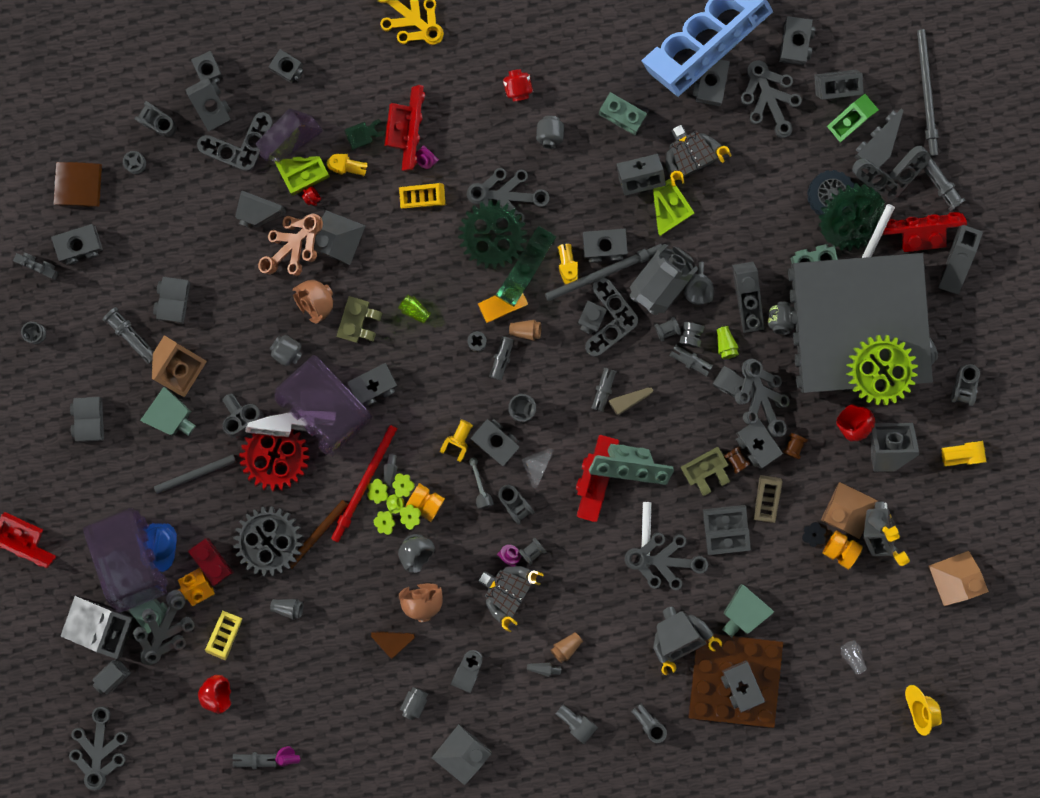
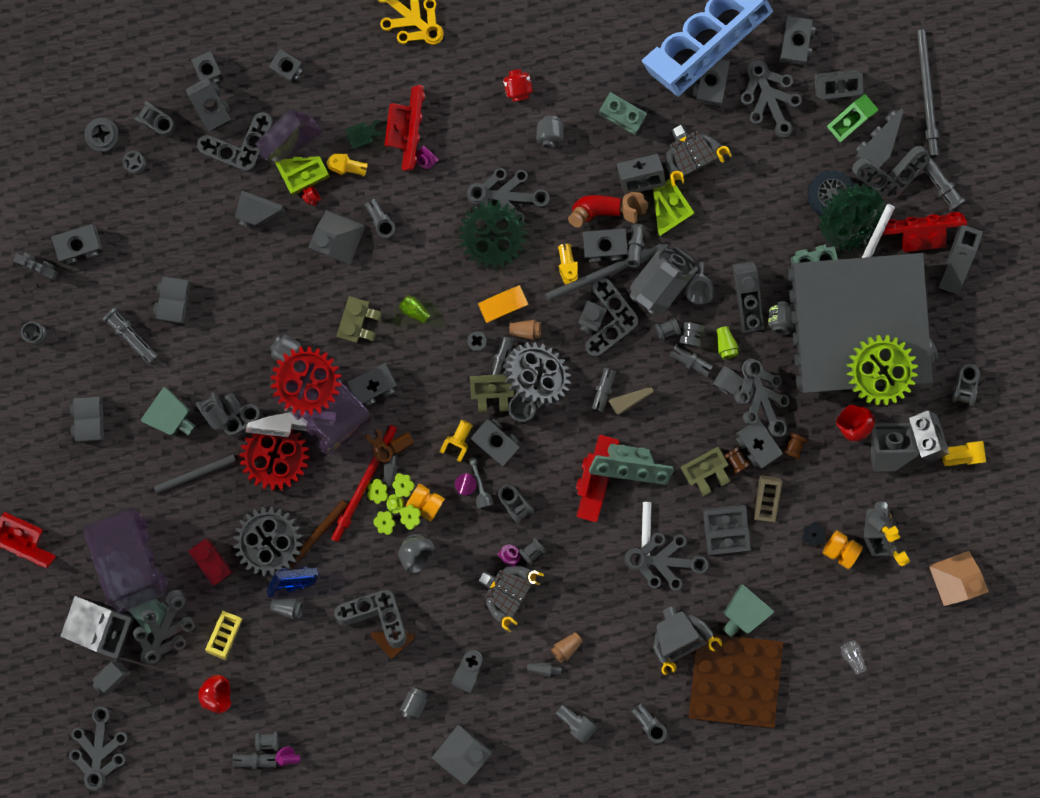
reddish brown slope [54,162,102,207] -> none
blue piece [141,523,177,572] -> none
medium nougat slope [152,335,207,397] -> none
light orange brick [178,568,215,606] -> none
nougat plant [258,214,323,276] -> none
nougat cylinder [292,280,333,324] -> none
yellow slope [399,183,445,209] -> none
nougat cylinder [399,583,443,622] -> none
clear green slope [496,226,557,307] -> none
clear slope [522,448,554,489] -> none
dark grey brick [721,660,765,712] -> none
medium nougat slope [821,482,878,539] -> none
yellow piece [905,685,942,736] -> none
none -> dark grey gear [84,118,119,152]
none -> dark grey piece [196,391,228,429]
none -> dark grey bush [255,732,279,752]
none -> clear blue wing [266,567,319,598]
none -> red gear [270,346,341,417]
none -> dark grey beam [334,590,407,648]
none -> dark grey pin [364,198,396,240]
none -> reddish brown bar [364,428,414,462]
none -> magenta plate [455,473,476,496]
none -> olive plate [470,374,514,413]
none -> dark grey gear [503,342,571,408]
none -> piece [568,192,648,227]
none -> dark grey pin [626,224,645,267]
none -> brick [909,410,950,462]

